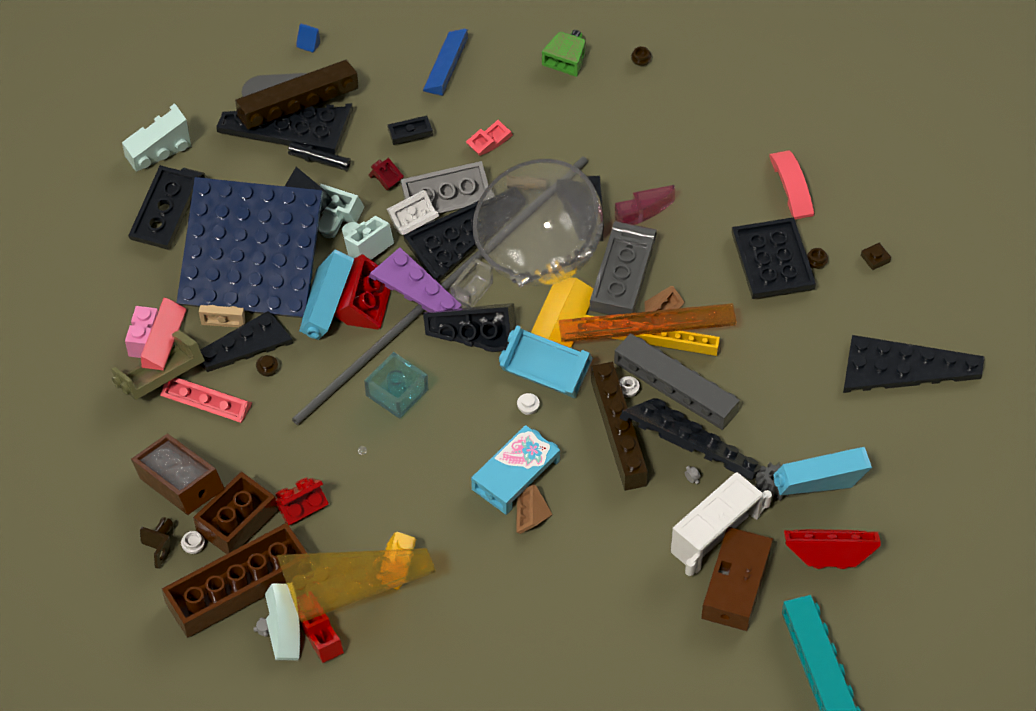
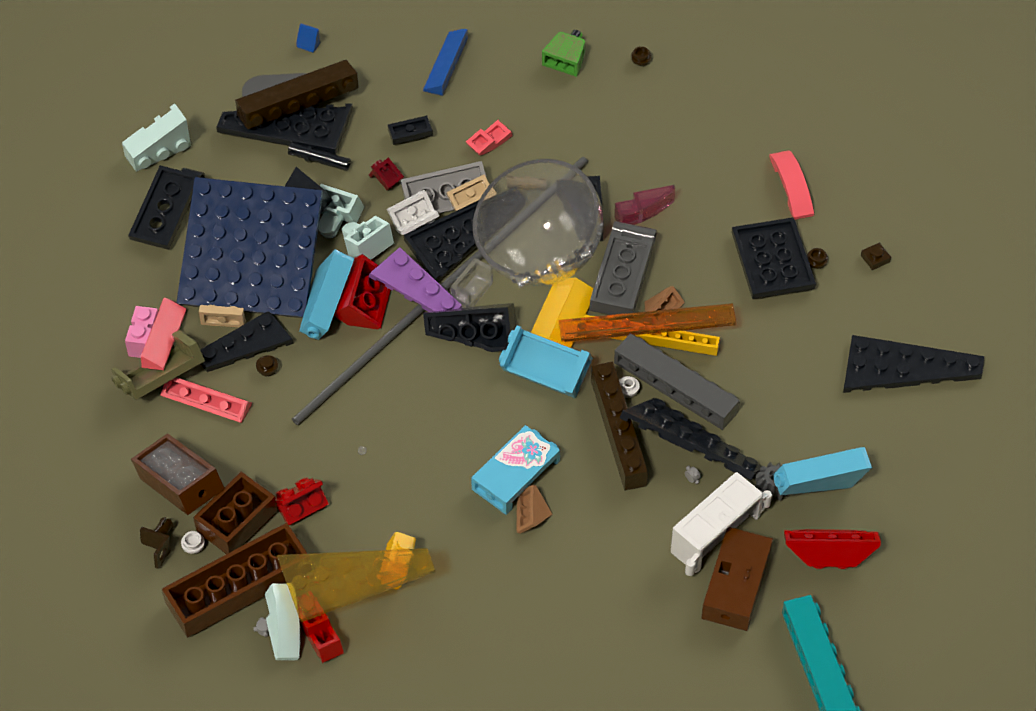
clear light blue brick [364,352,429,419] -> none
white plate [517,393,540,415] -> none
none -> tan plate [446,175,494,211]

